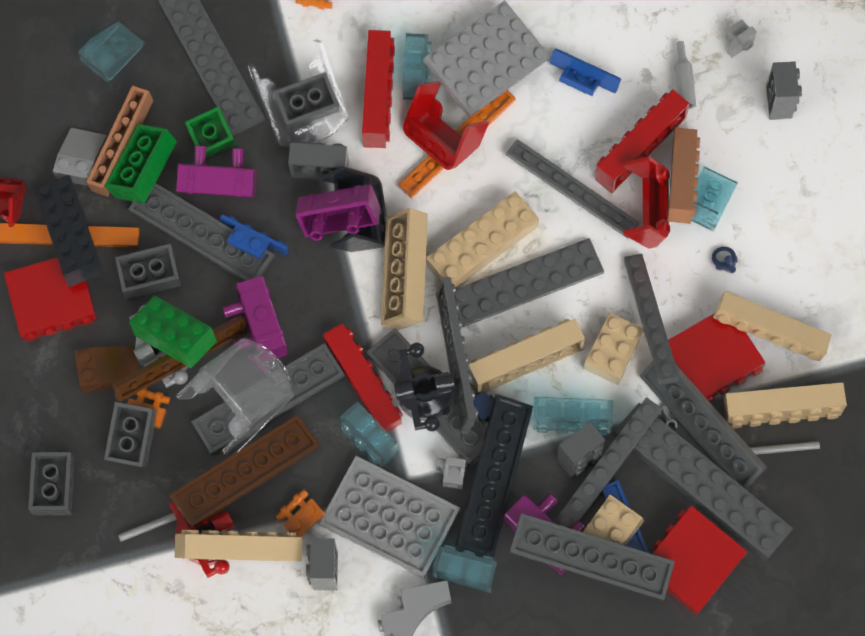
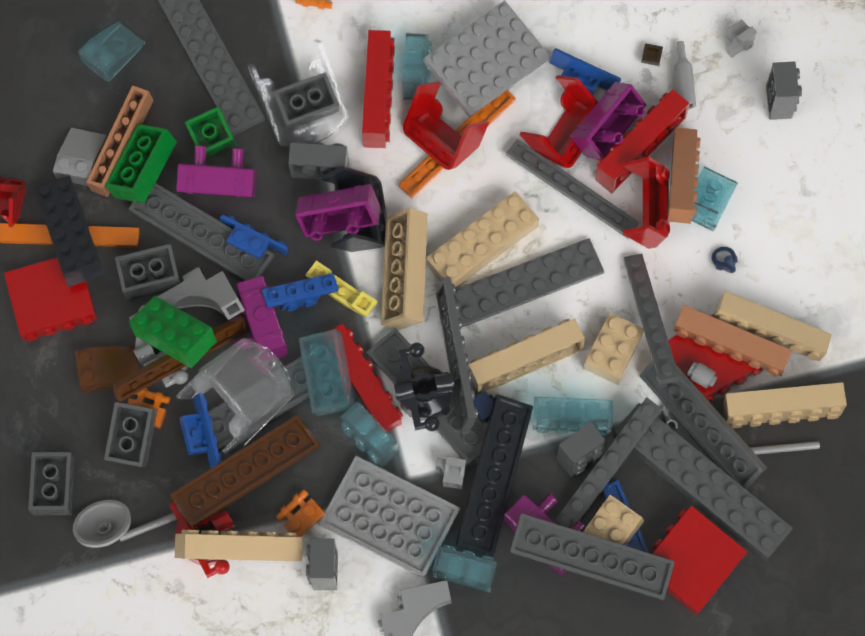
none -> light grey dish [73,500,131,548]
none -> light grey arch [157,267,245,320]
none -> blue bracket [179,392,222,468]
none -> blue bracket [262,273,339,311]
none -> clear light blue brick [299,329,356,417]
none -> light yellow slope [305,261,378,317]
none -> red windscreen [519,75,598,168]
none -> magenta piece [570,82,647,160]
none -> dark brown plate [641,43,663,66]
none -> nougat brick [673,305,792,376]
none -> light grey brick [687,362,718,389]

